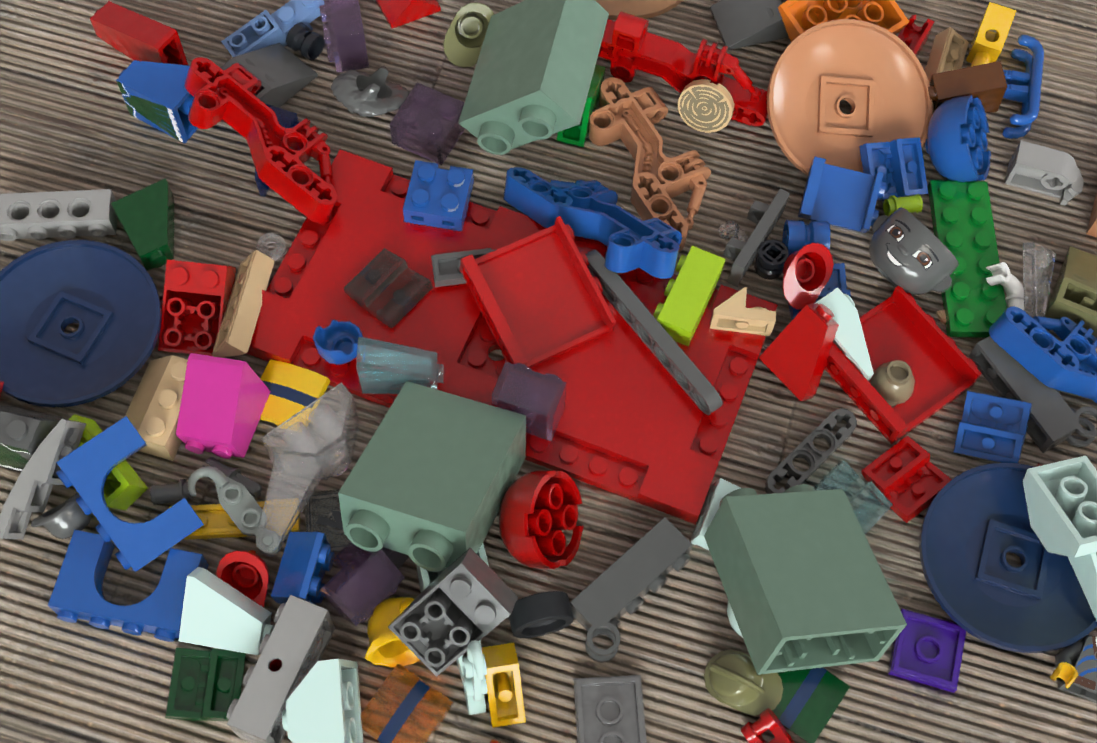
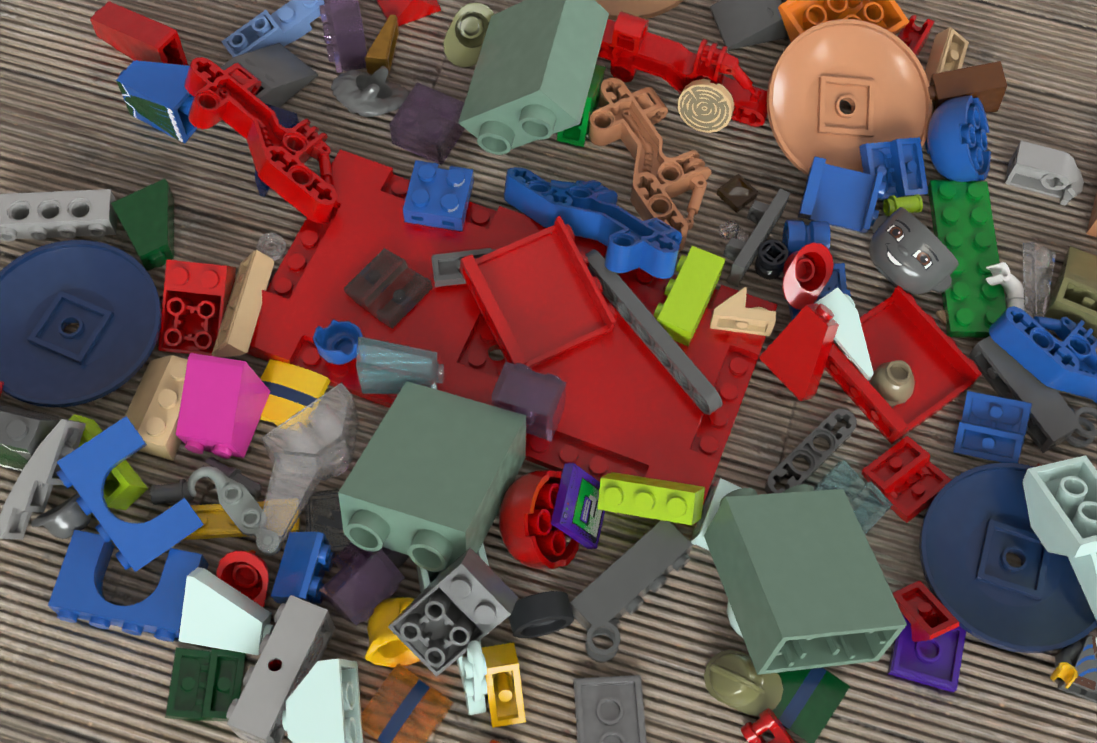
black wheel [286,23,325,61] -> none
yellow torso [966,2,1016,67] -> none
blue piece [1002,35,1044,139] -> none
none -> pearl gold slope [365,15,399,75]
none -> dark purple tile [551,463,605,549]
none -> lime brick [597,472,705,525]
none -> dark brown tile [717,173,758,213]
none -> red slope [892,580,959,642]

